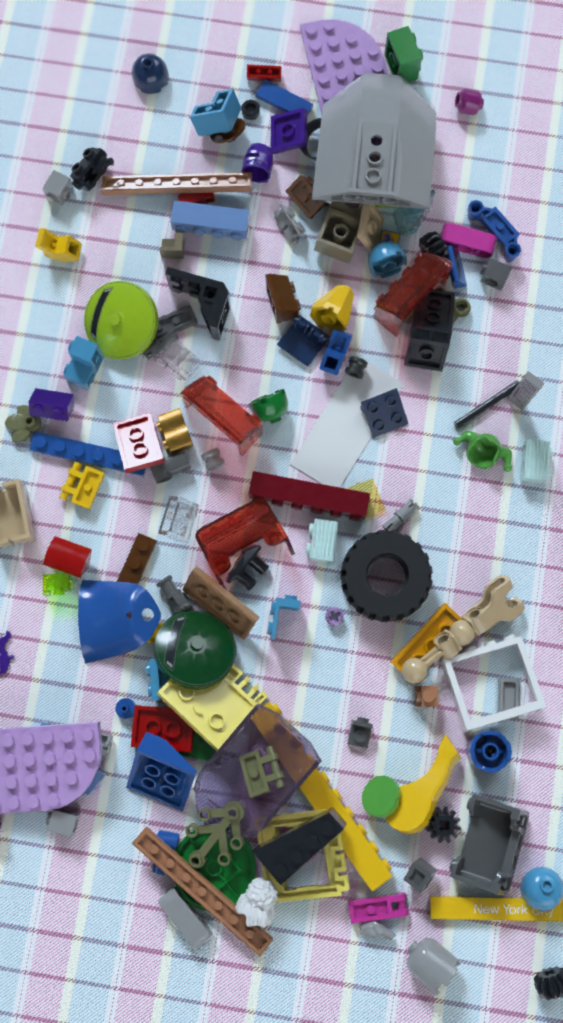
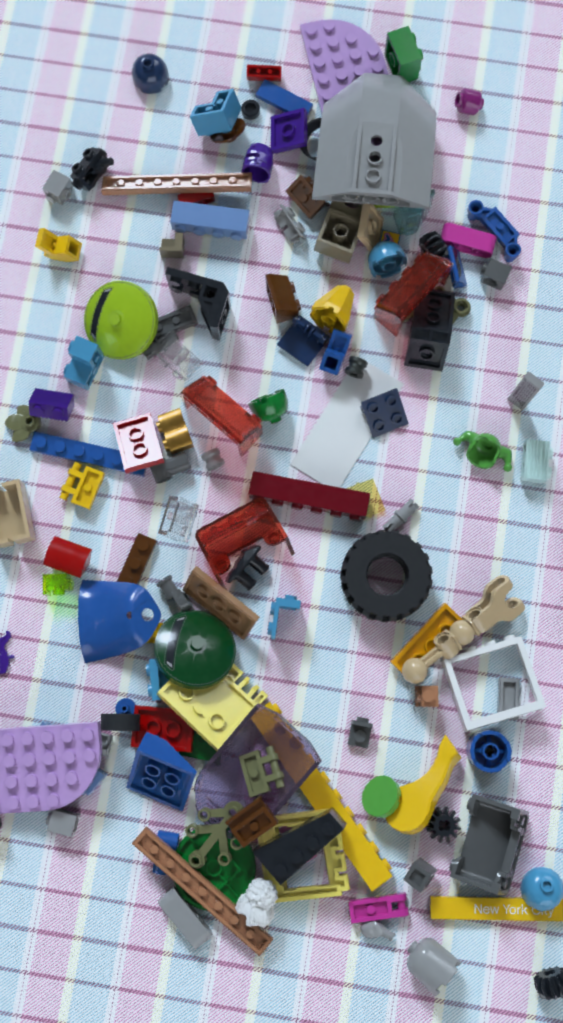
light aqua brick [306,519,338,563] -> none
lavender bush [325,607,344,626] -> none
black bar [454,380,520,428] -> none
none -> black tyre [100,714,140,731]
none -> reddish brown plate [225,796,278,848]

